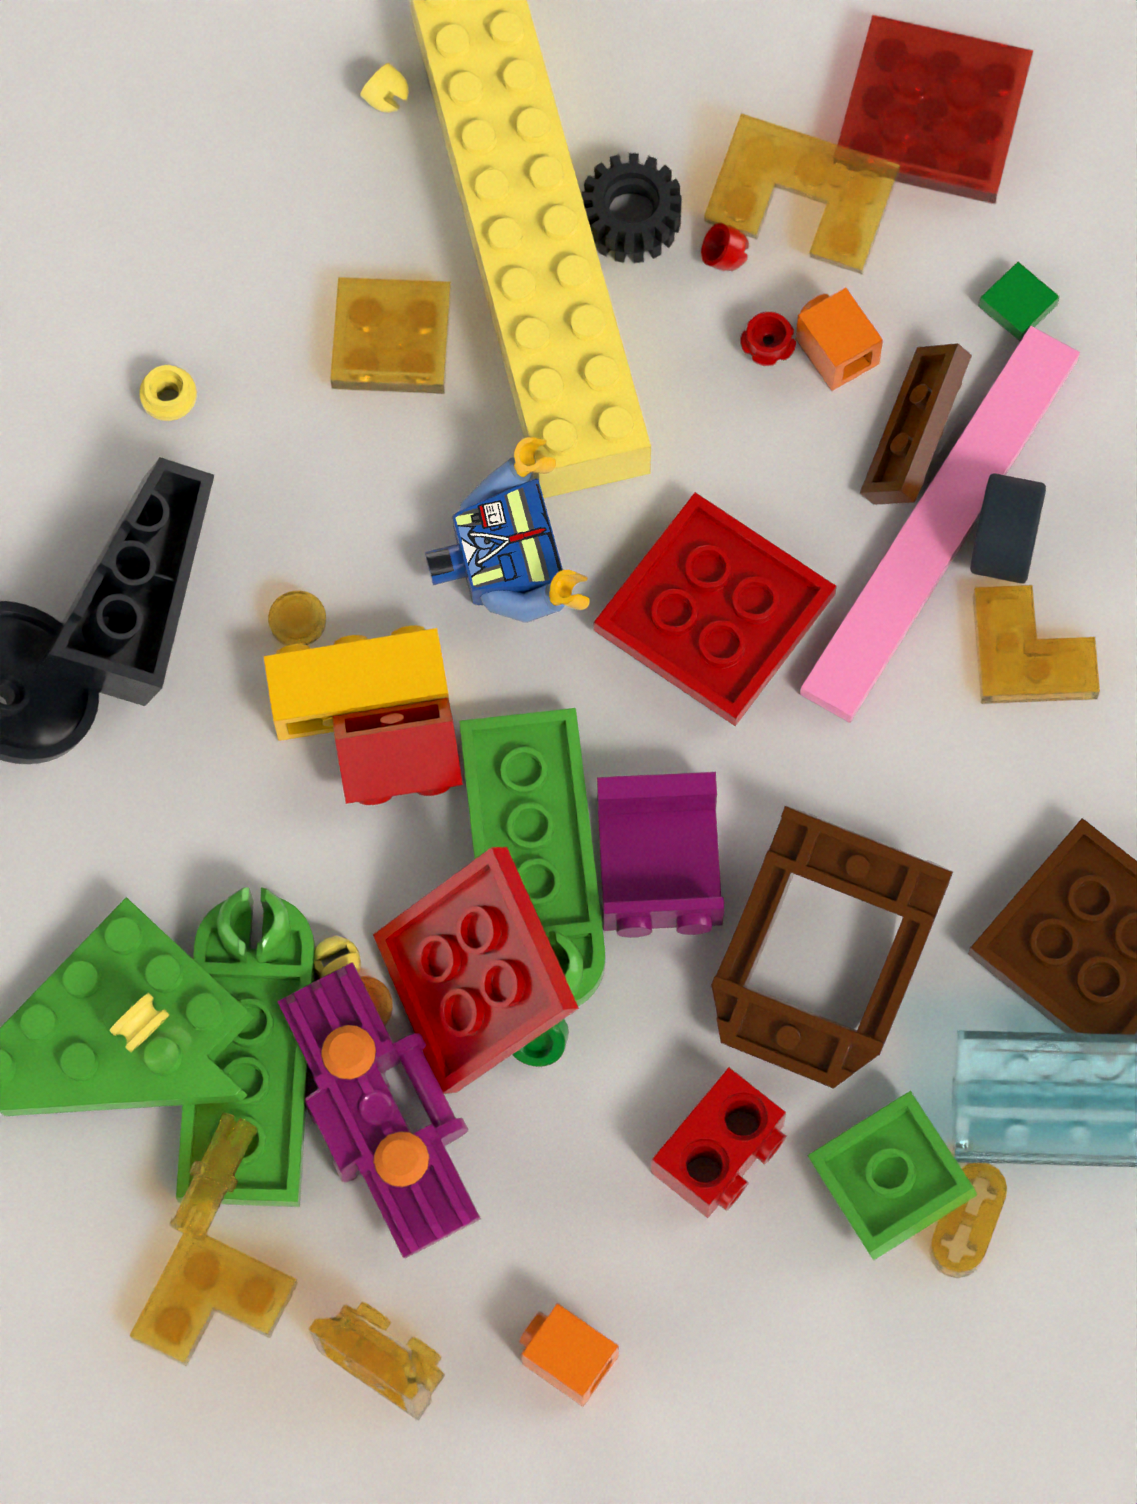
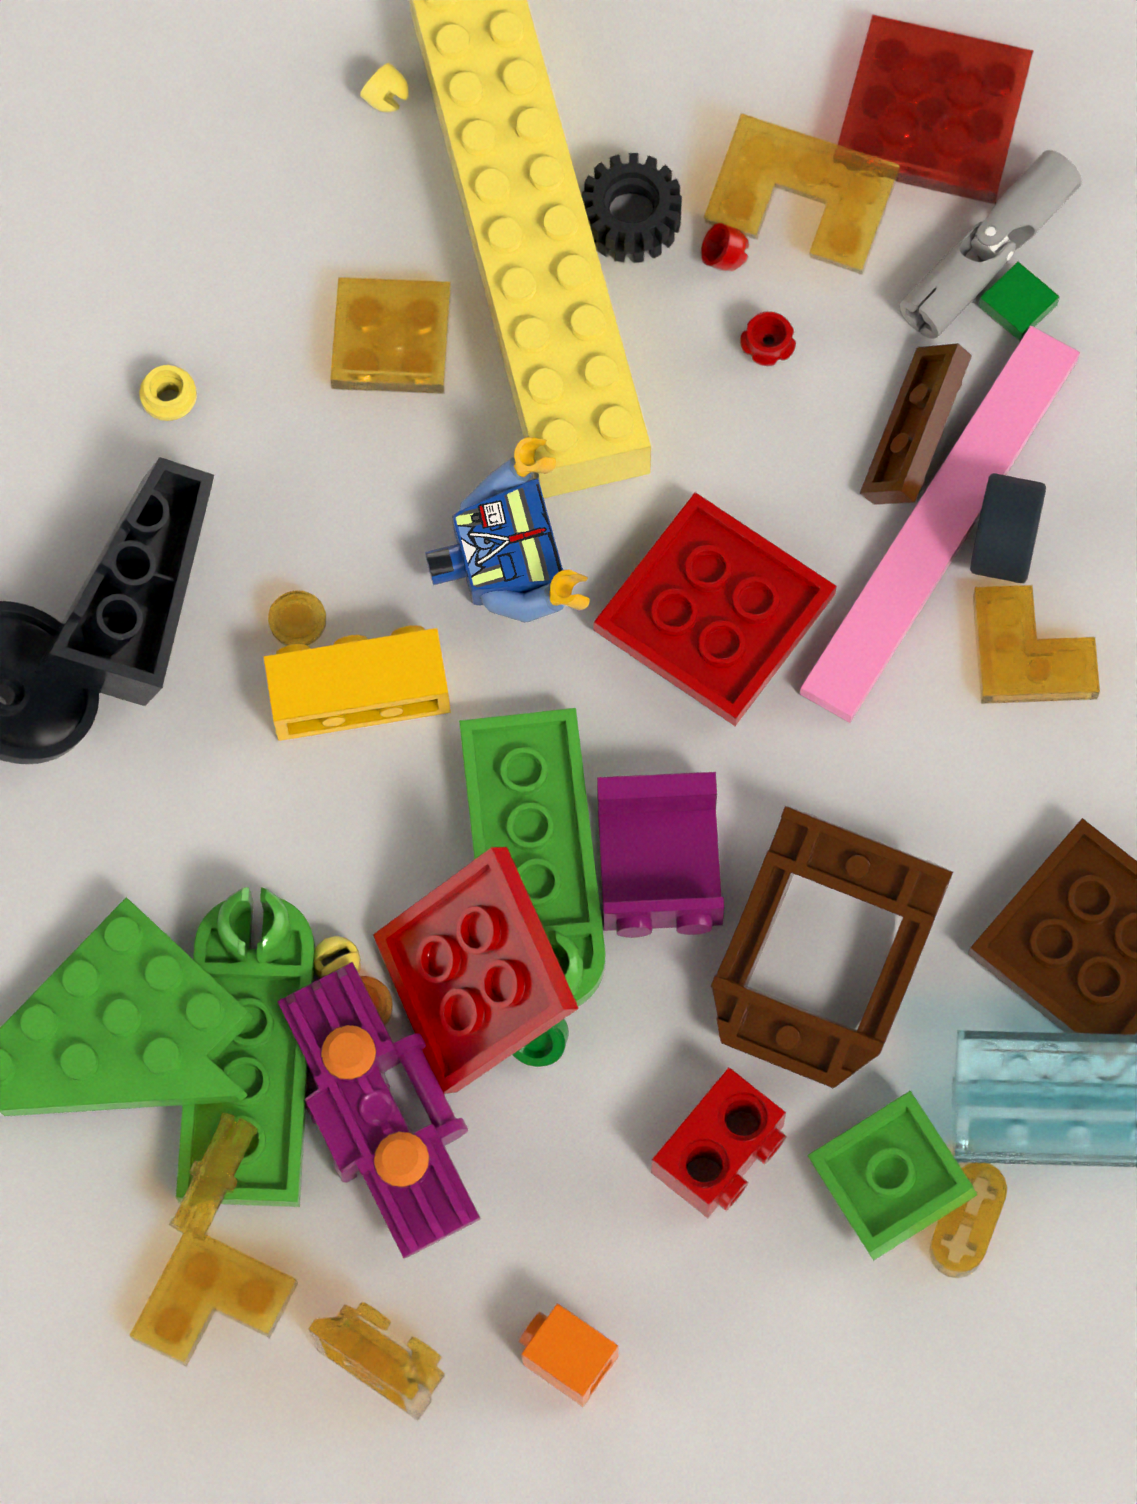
light yellow bush [109,993,170,1052] -> none
red brick [332,698,463,805] -> none
orange brick [796,288,883,391] -> none
none -> light grey piece [899,150,1082,339]

